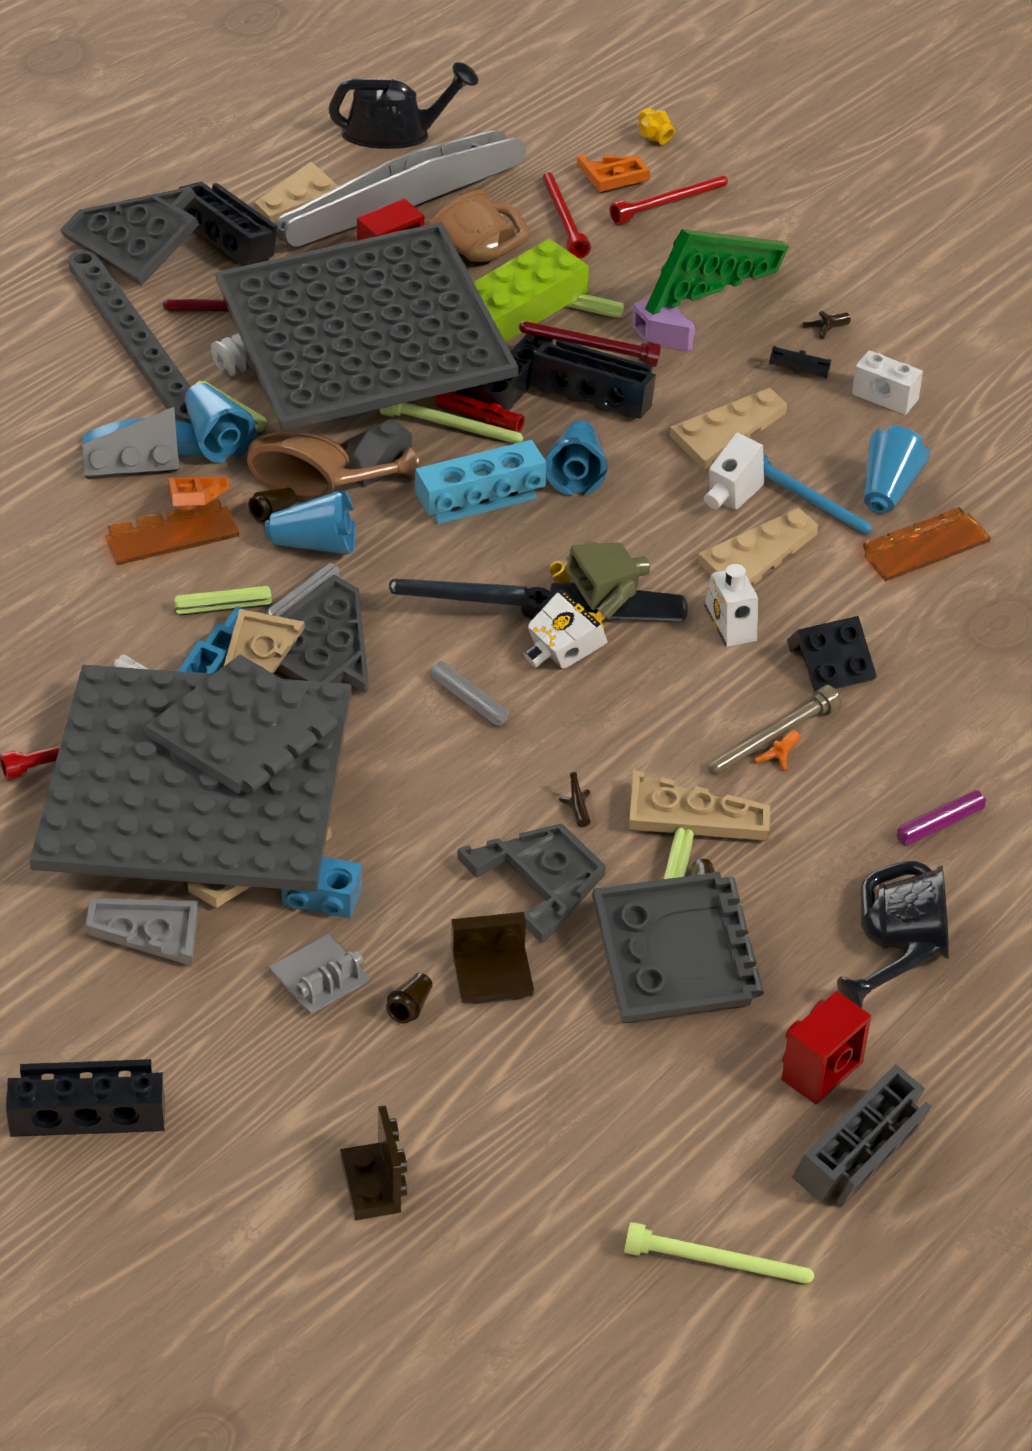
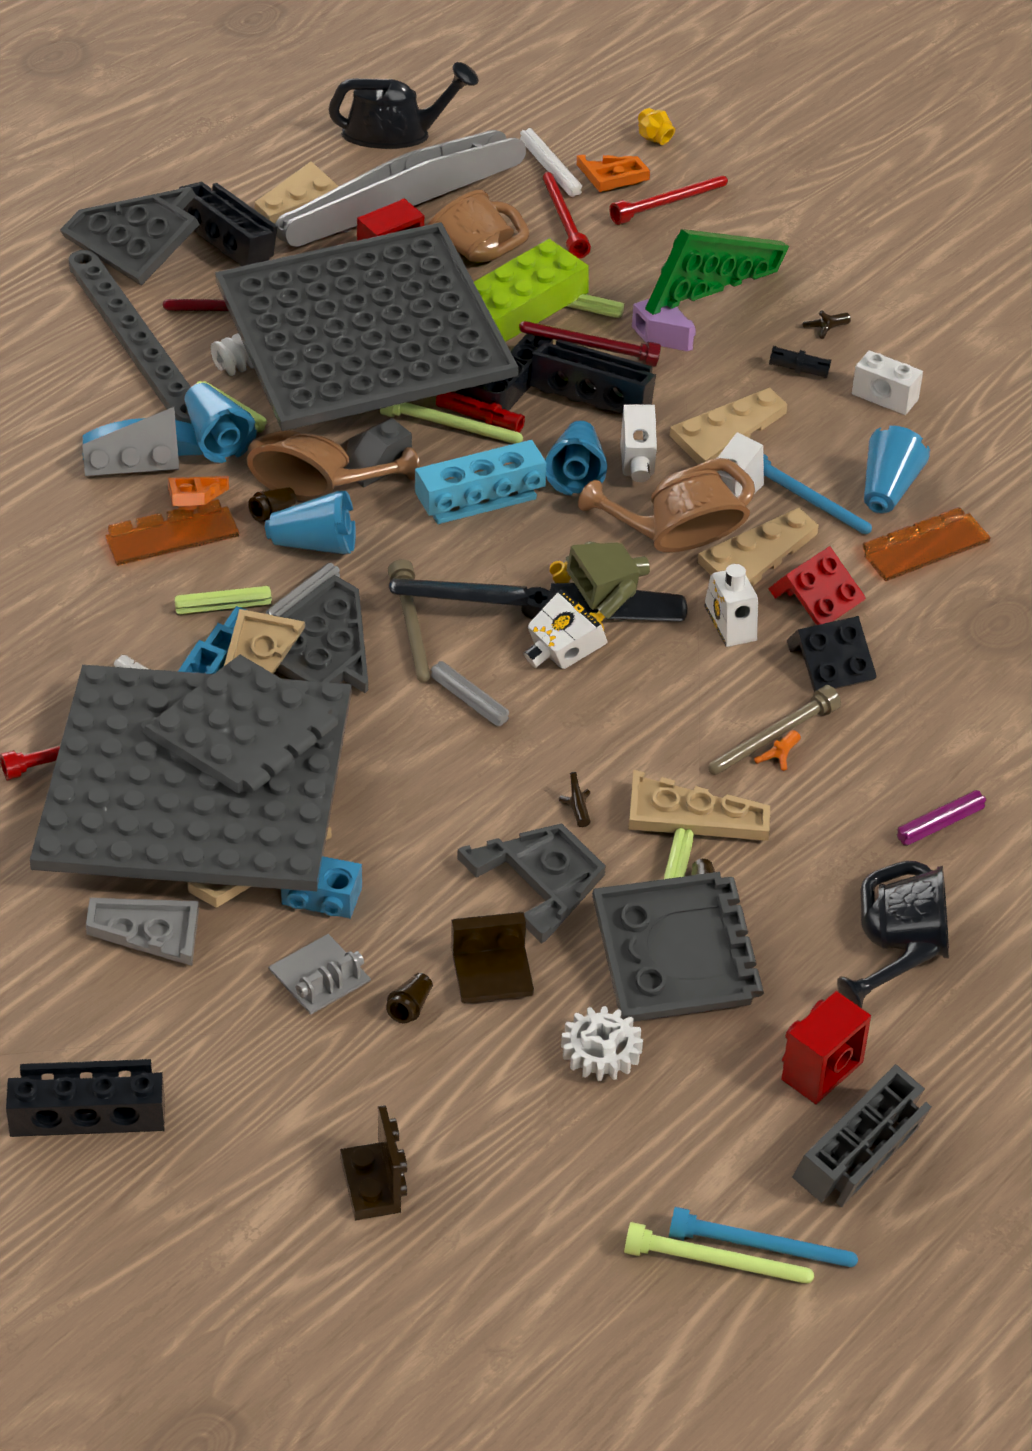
none -> dark tan piece [388,559,430,683]
none -> white axle [520,128,582,197]
none -> white gear [561,1006,643,1081]
none -> medium nougat piece [578,458,755,552]
none -> white torso [620,405,657,482]
none -> dark azure piece [669,1207,858,1267]
none -> red bracket [768,546,866,625]

